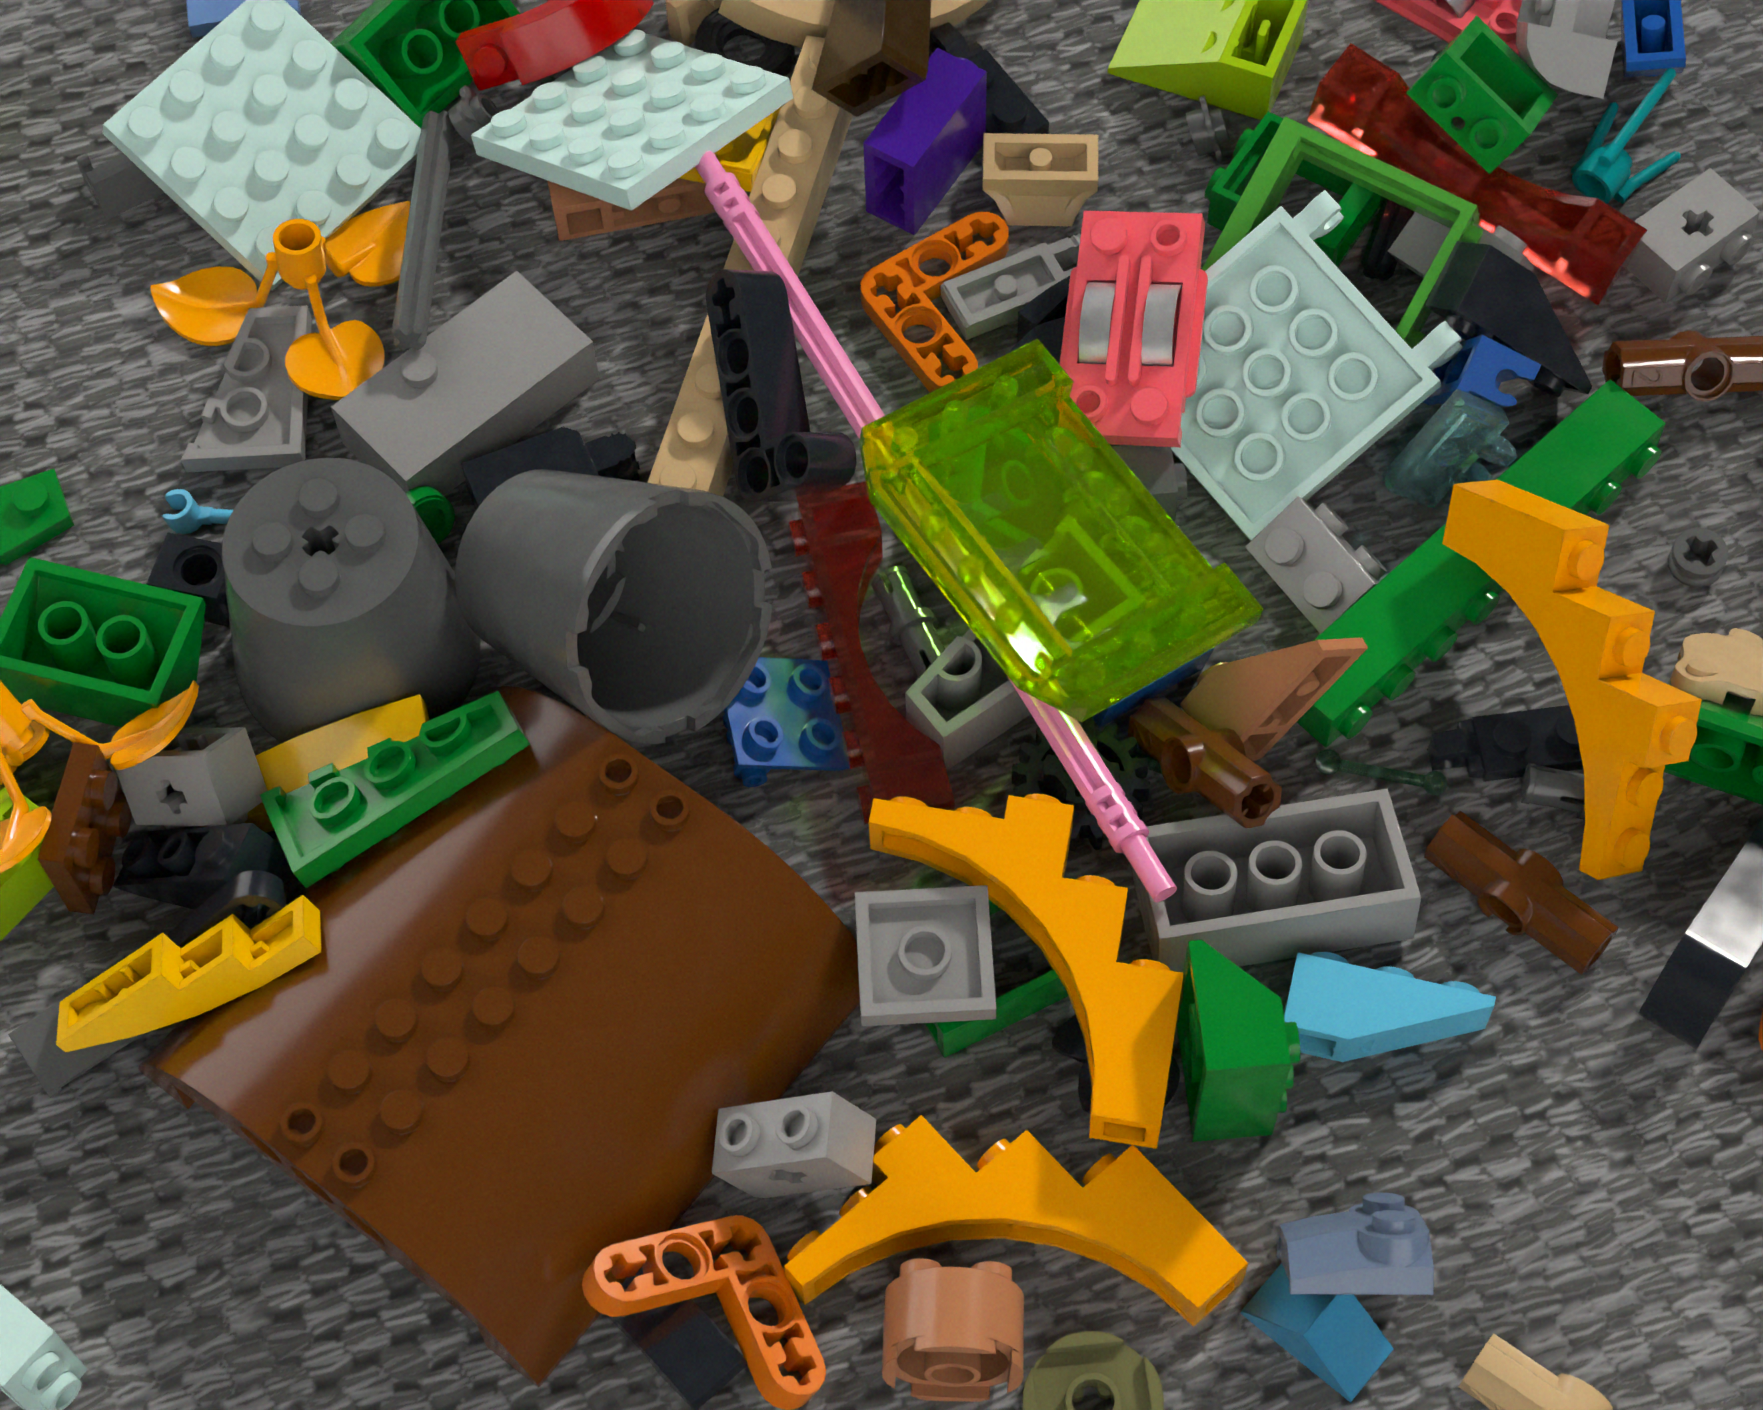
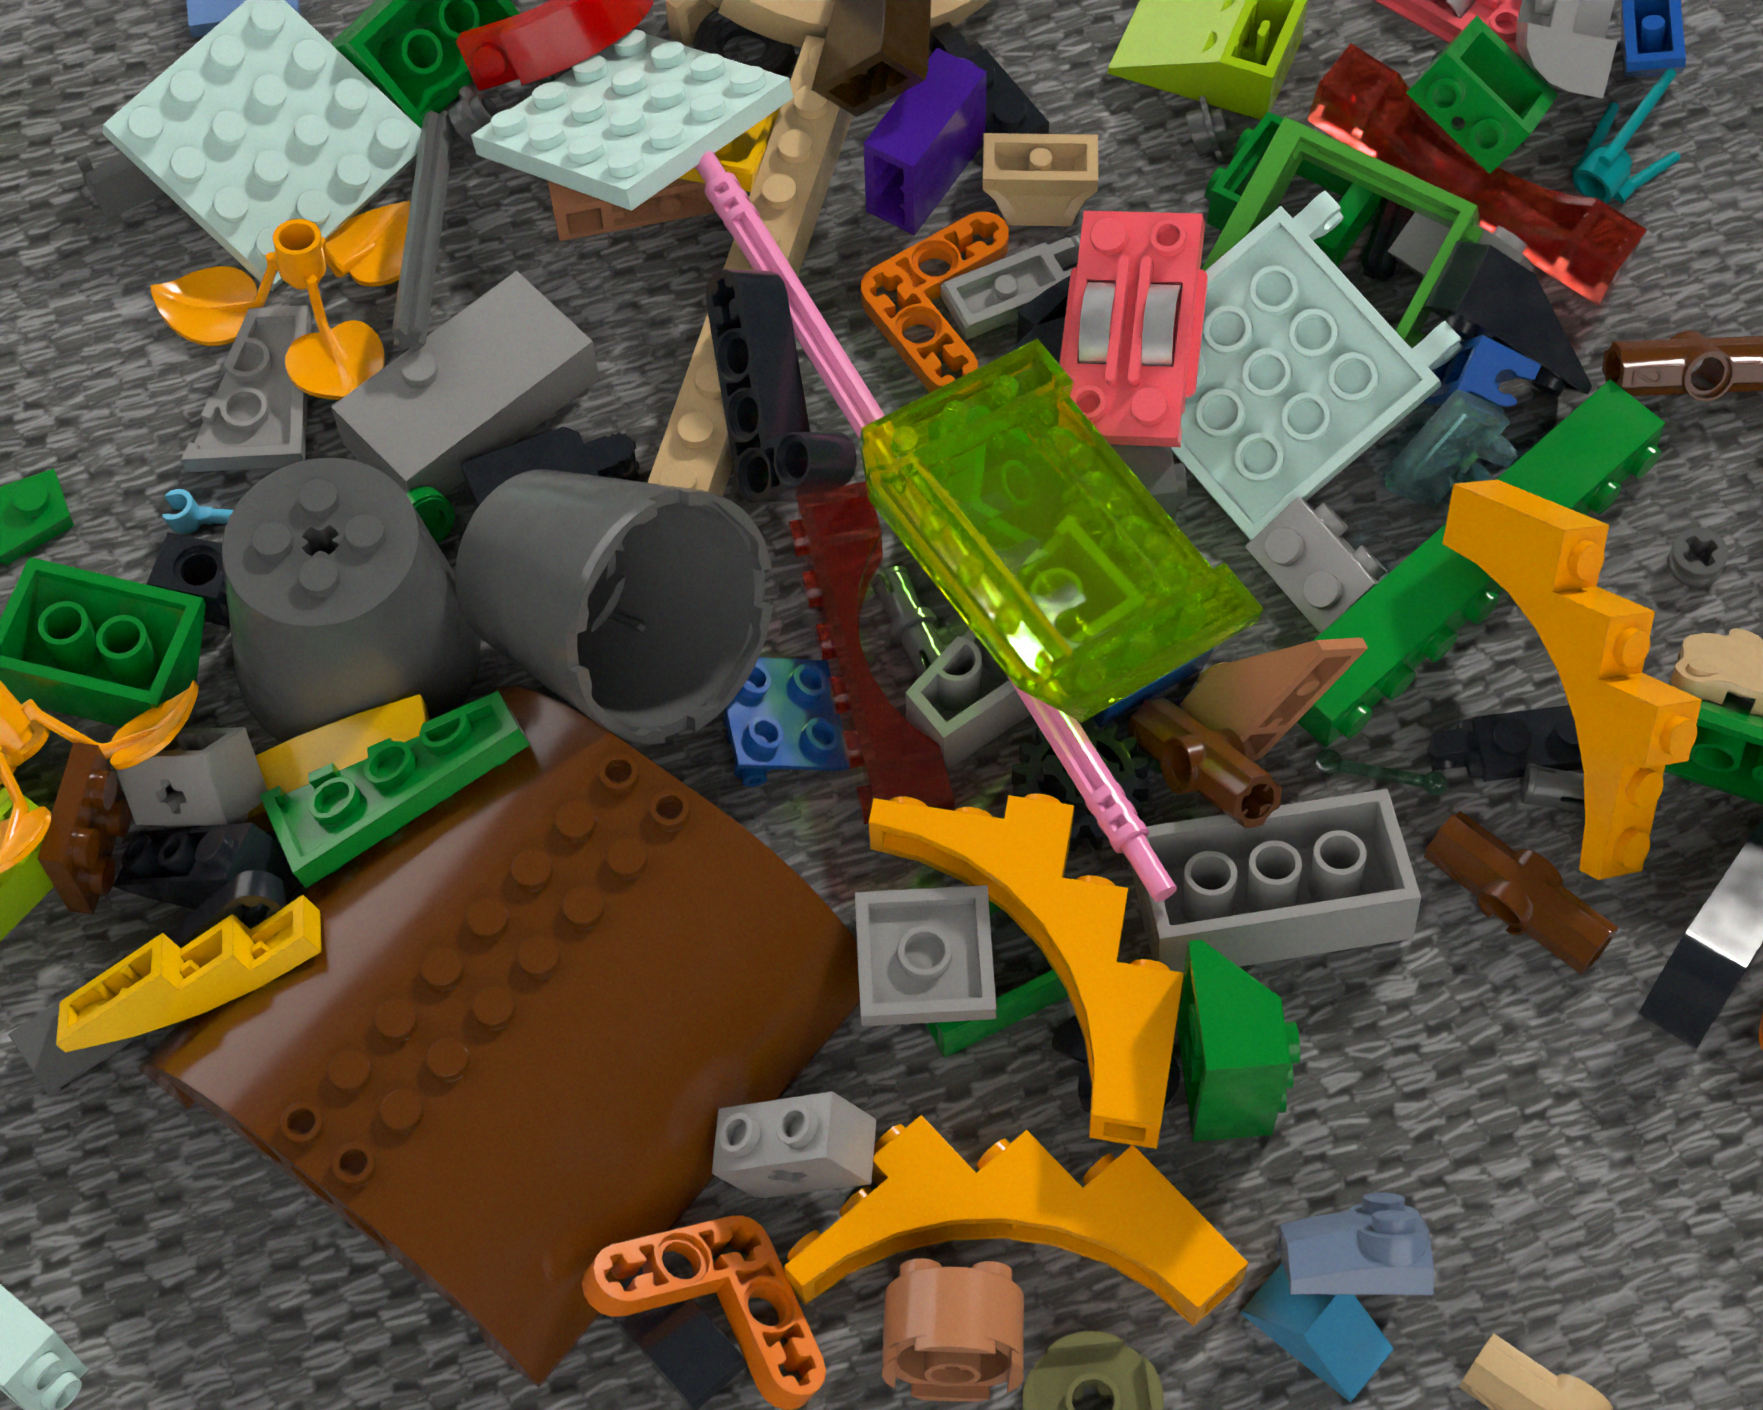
medium azure slope [1284,952,1496,1062] -> none
light grey brick [1616,168,1760,303] -> none

